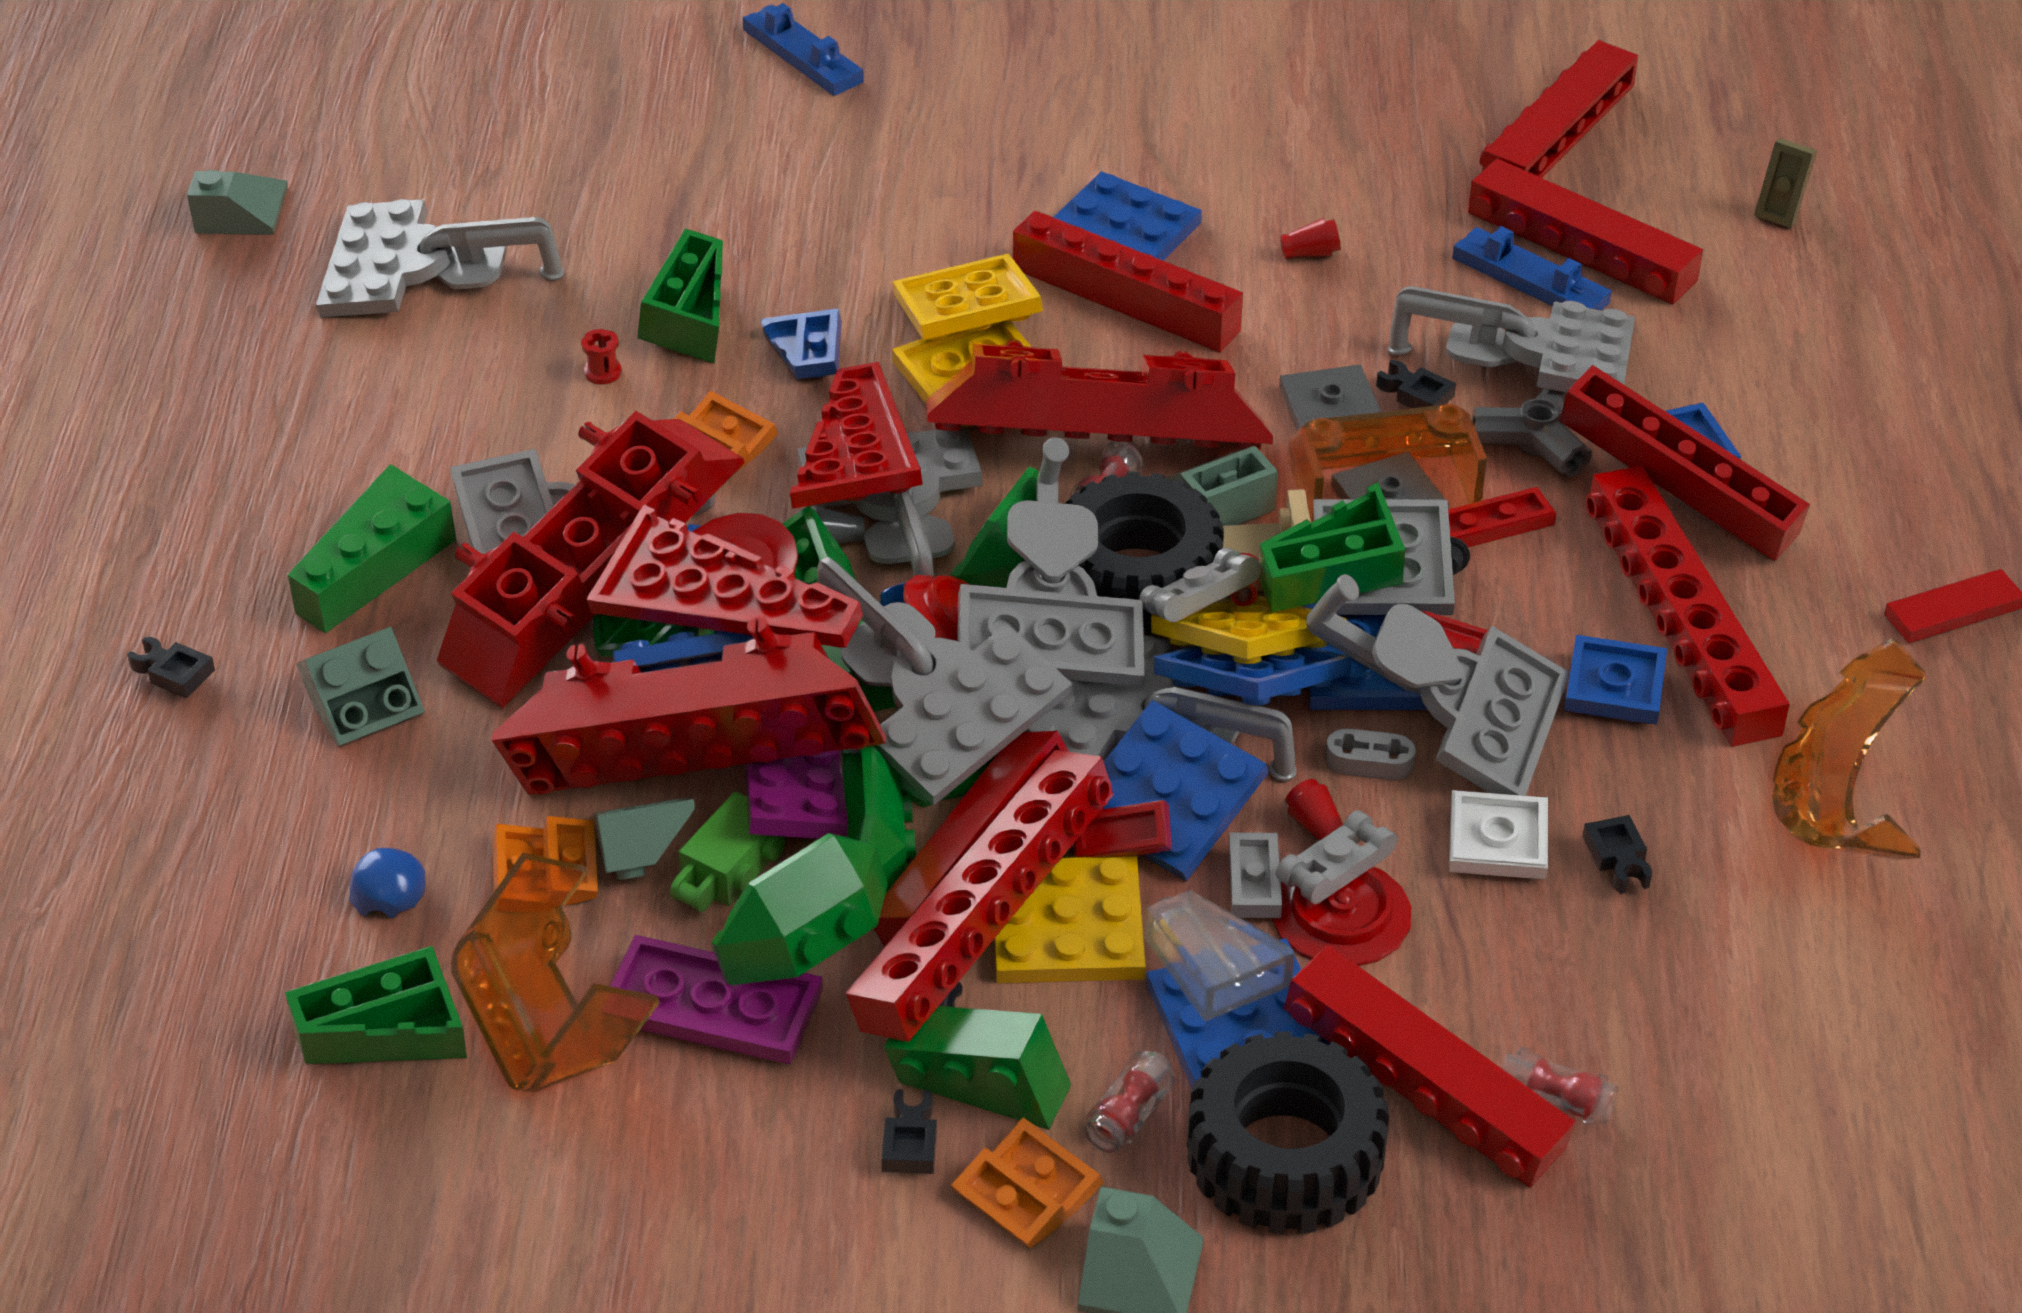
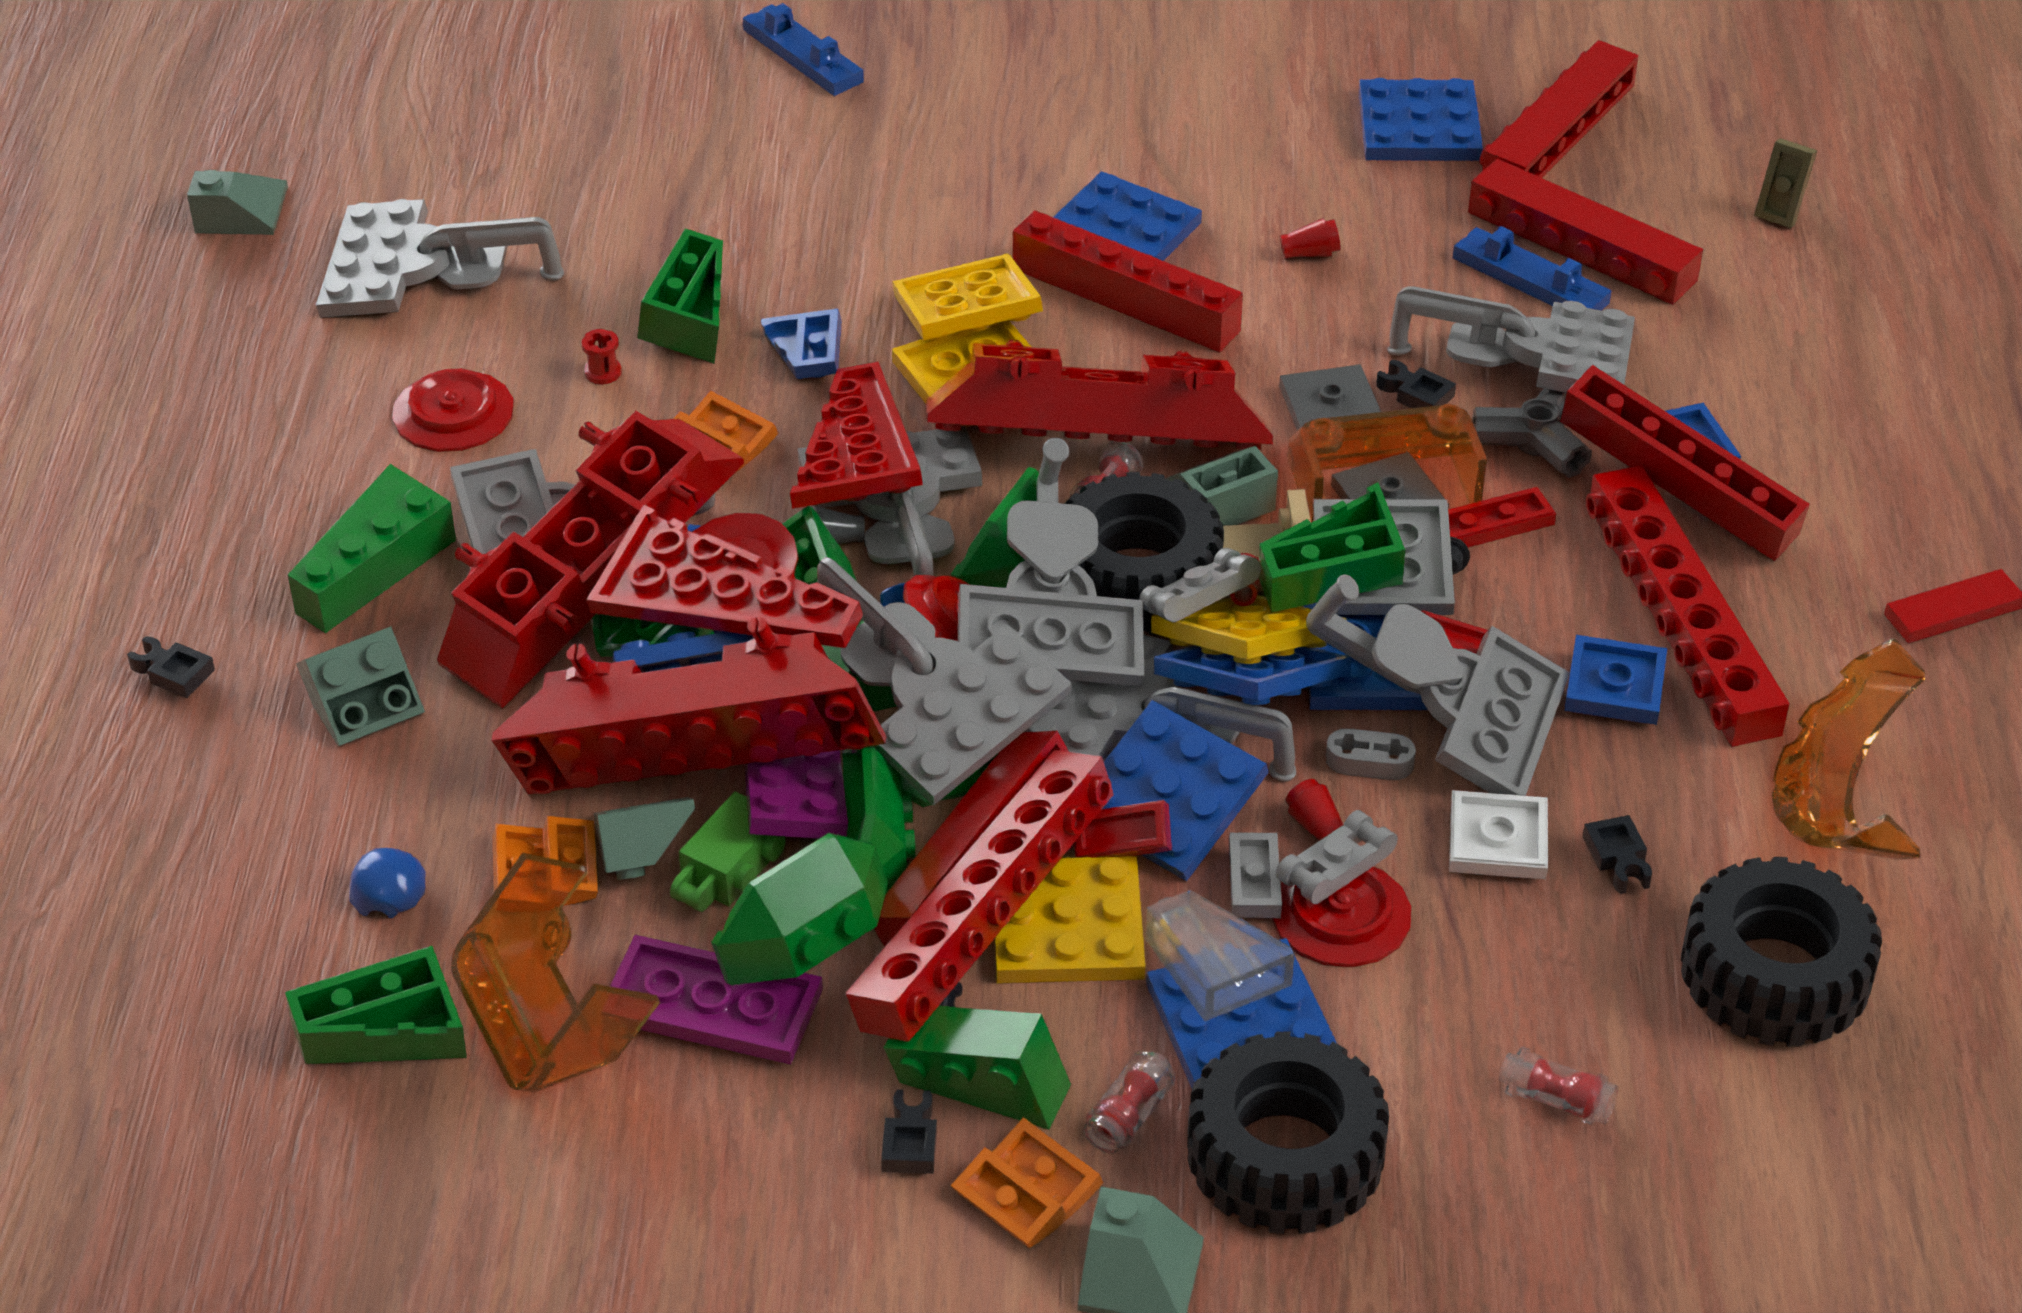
red brick [1284,944,1576,1188] -> none
none -> red piece [392,368,514,452]
none -> blue plate [1359,78,1483,161]
none -> black tyre [1680,856,1882,1047]

